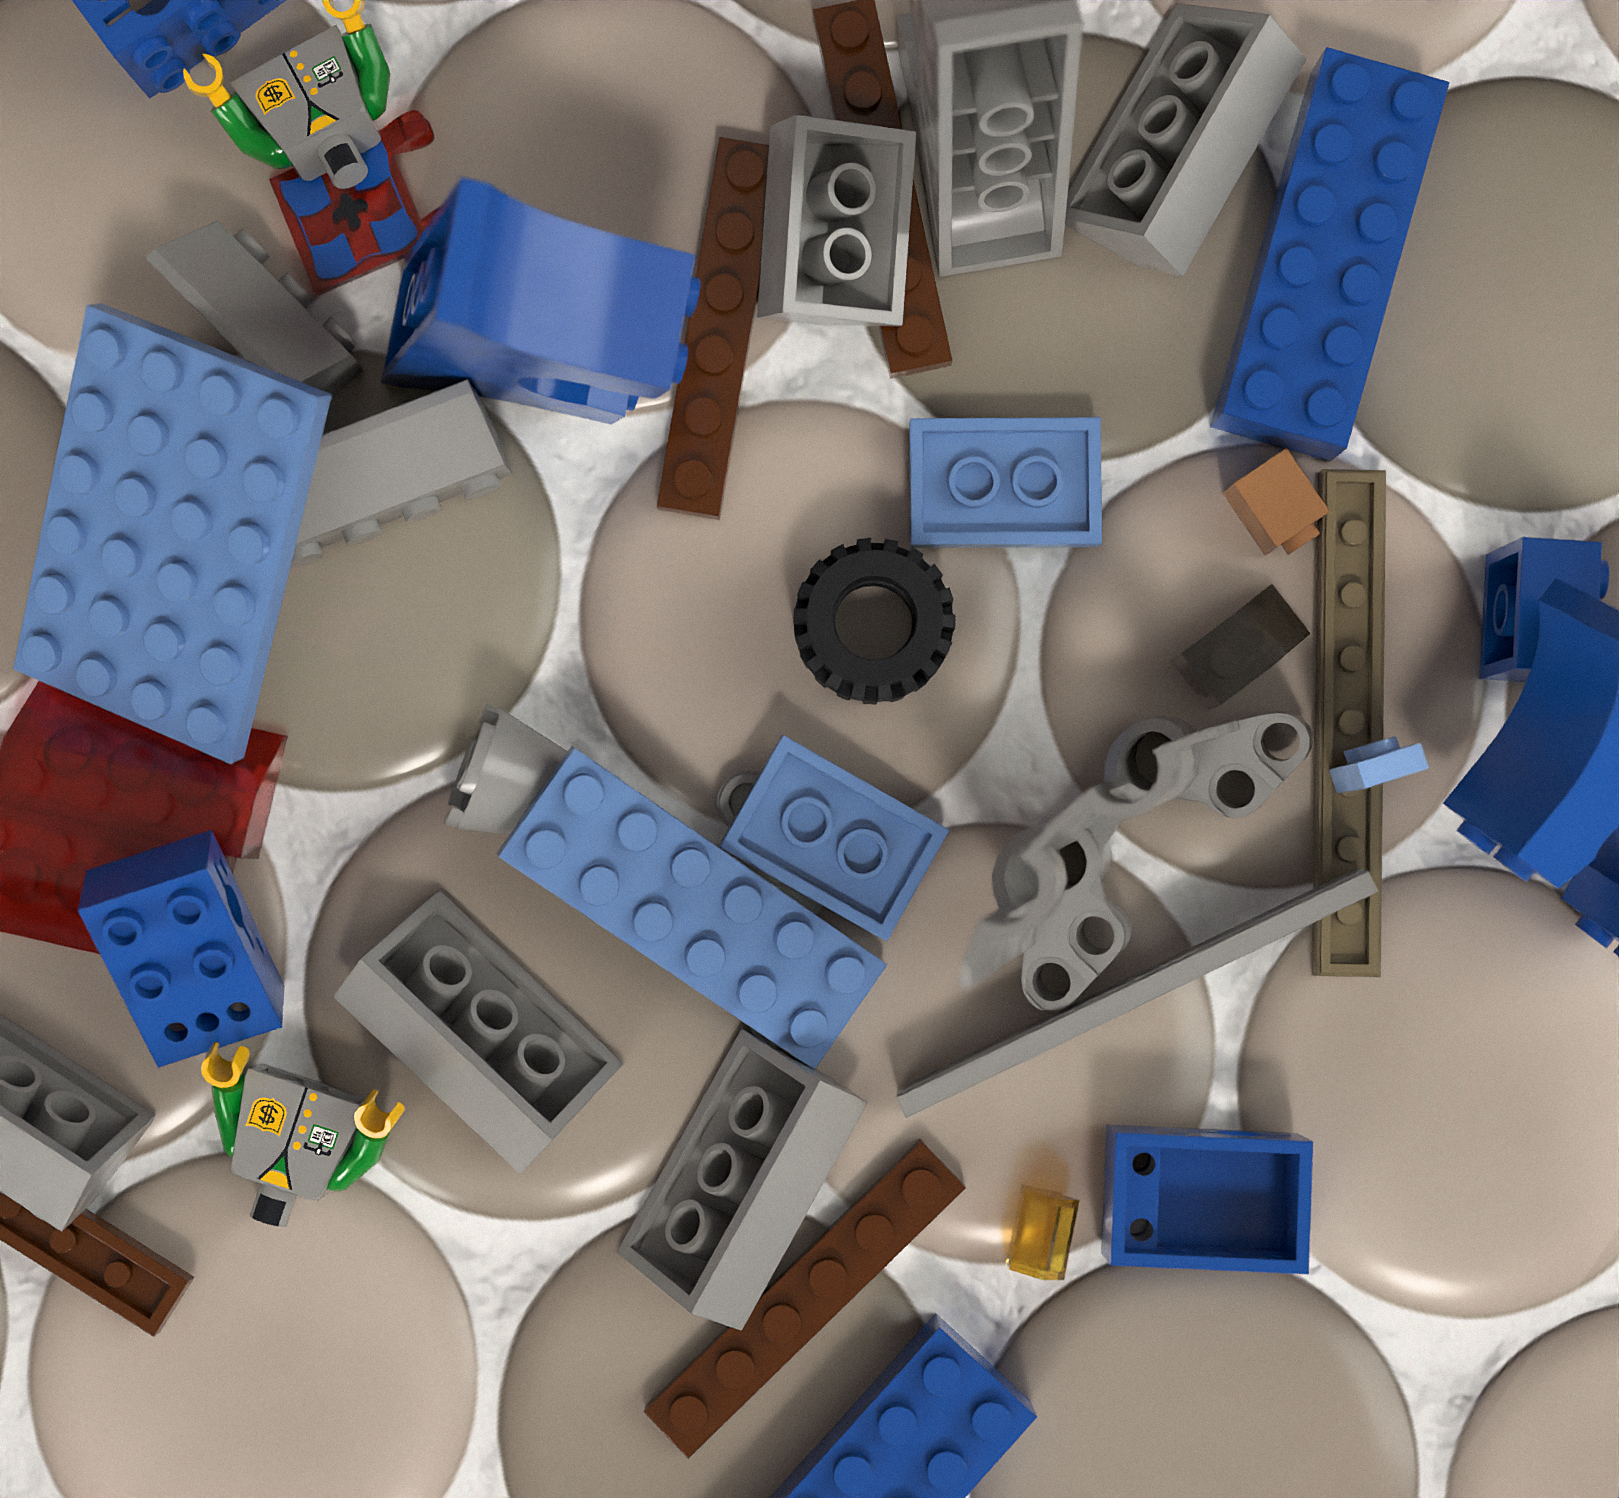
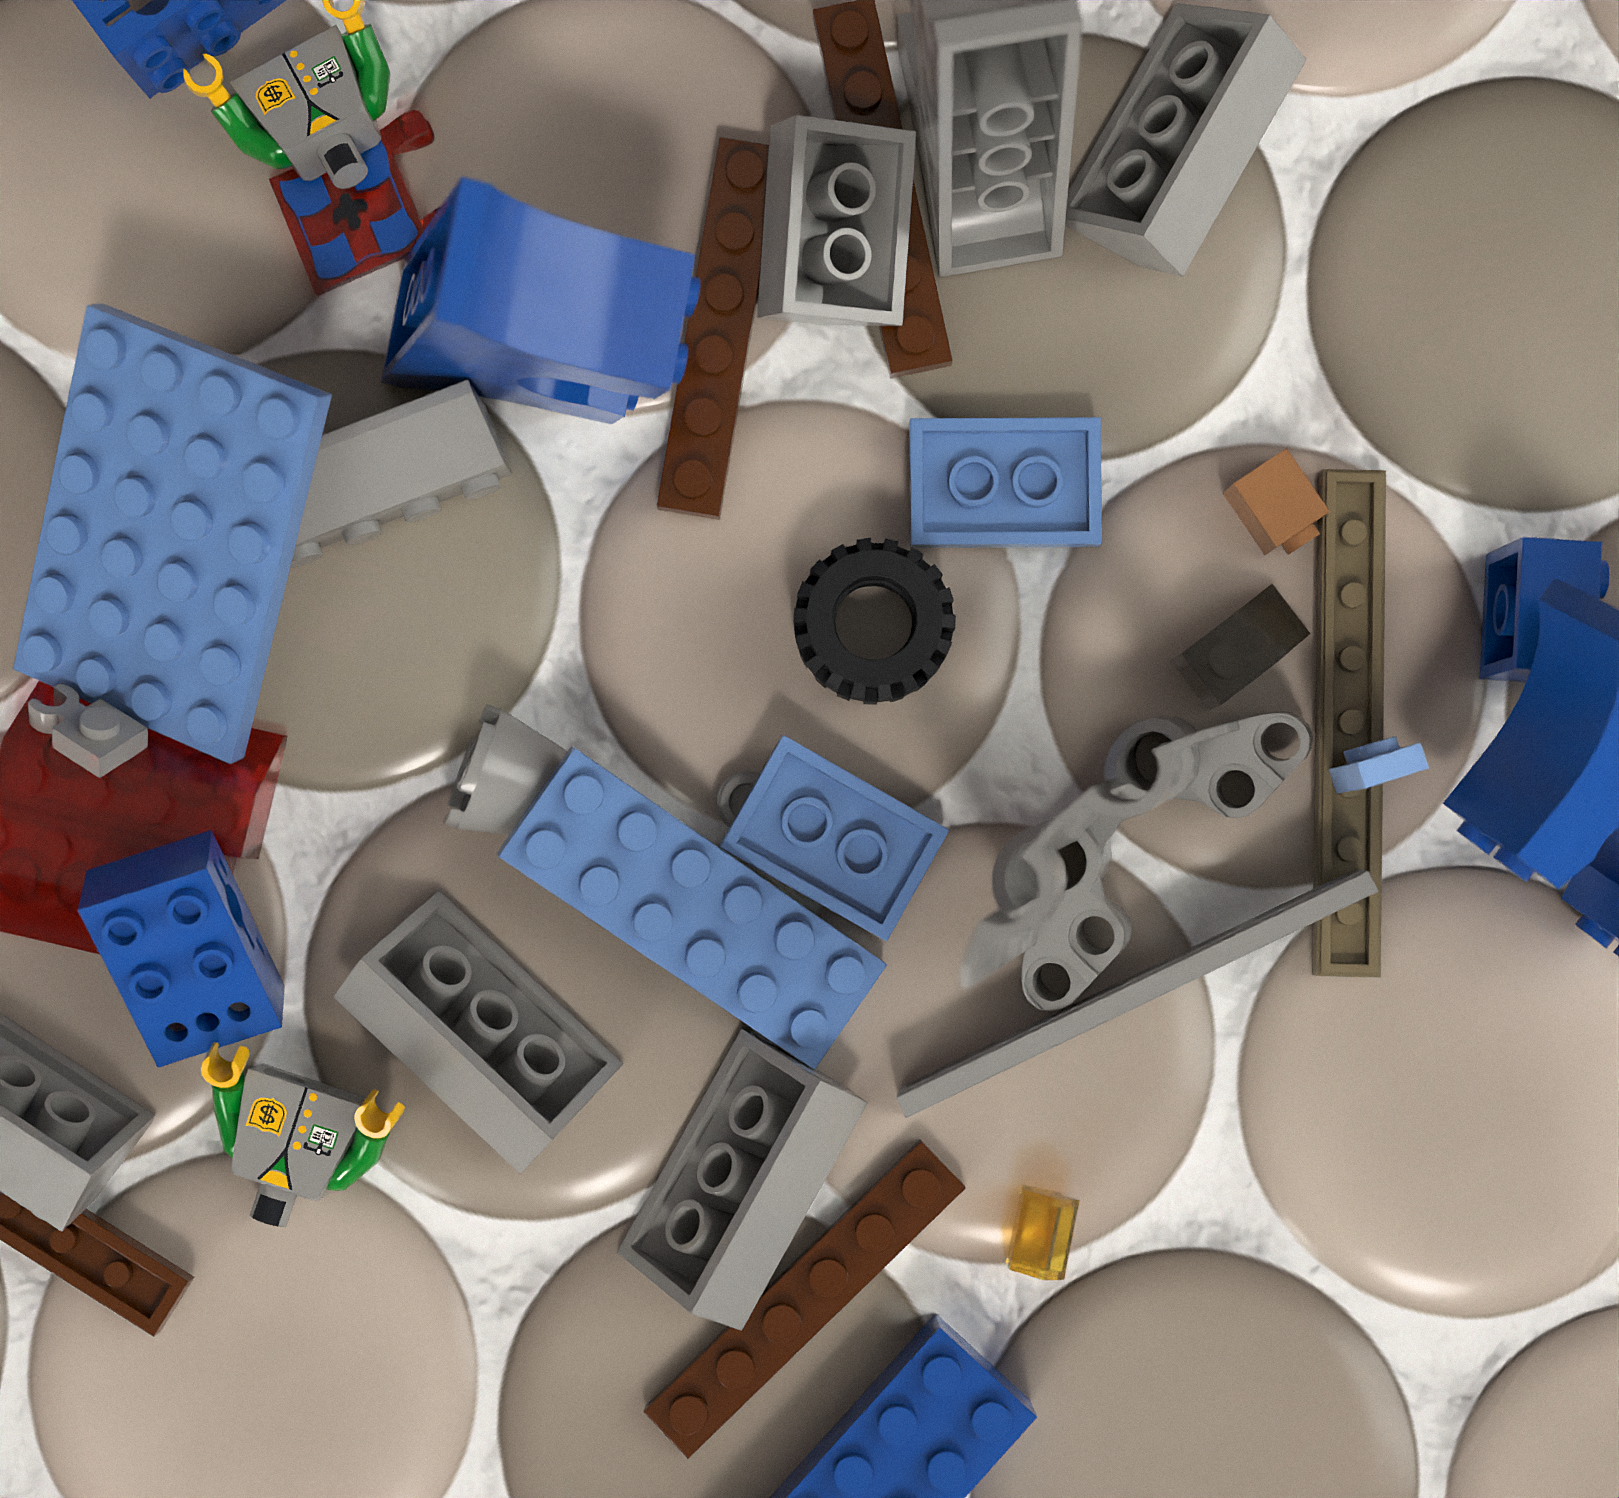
light grey slope [145,221,363,399] -> none
blue piece [1101,1124,1313,1275] -> none
blue brick [1210,47,1450,462] -> none
none -> light grey plate [28,683,148,778]

